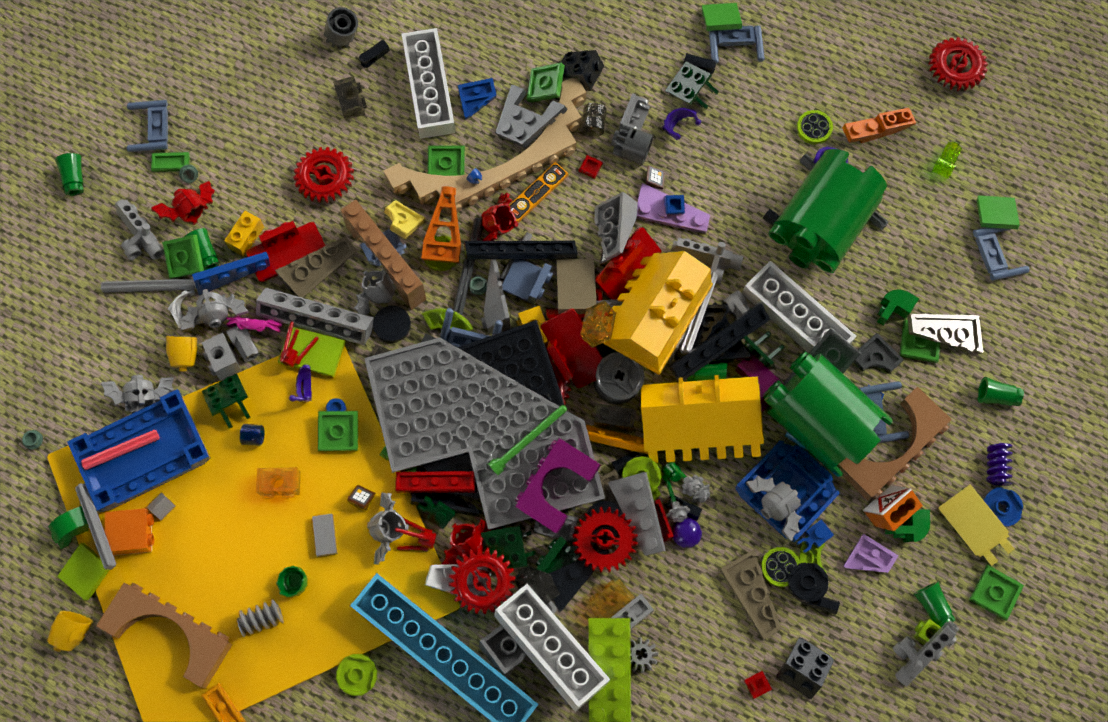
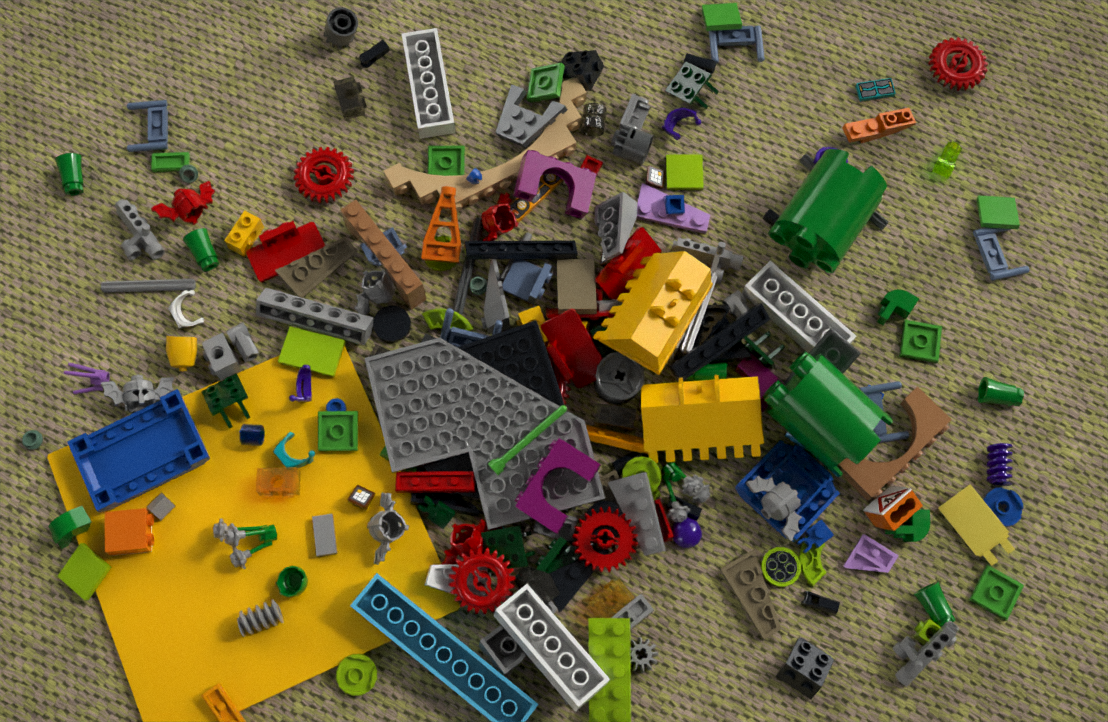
yellow helmet [47,611,93,652] -> none
light grey axle [75,483,116,570] -> none
coral axle [81,430,160,470] -> none
medium nougat arch [96,582,233,689] -> none
bright green tile [162,235,204,279] -> none
light grey helmet [180,289,249,332] -> none
blue wing [192,252,270,295] -> none
dark pink piece [226,316,282,333] -> none
red plant [279,321,319,367] -> none
light yellow tile [384,200,426,239] -> none
red plant [395,518,437,552] -> none
blue wing [458,78,497,119] -> none
clear yellow brick [581,300,616,348] -> none
red tile [743,671,772,699] -> none
black tile [787,562,829,603] -> none
tile [796,110,833,145] -> none
dark grey tile [853,333,904,373] -> none
wing [907,314,983,354] -> none
none -> medium lavender plant [64,363,110,394]
none -> light grey plant [213,519,277,569]
none -> teal helmet [273,432,315,470]
none -> magenta arch [513,150,597,219]
none -> lime tile [666,154,704,190]
none -> tile [856,78,896,102]

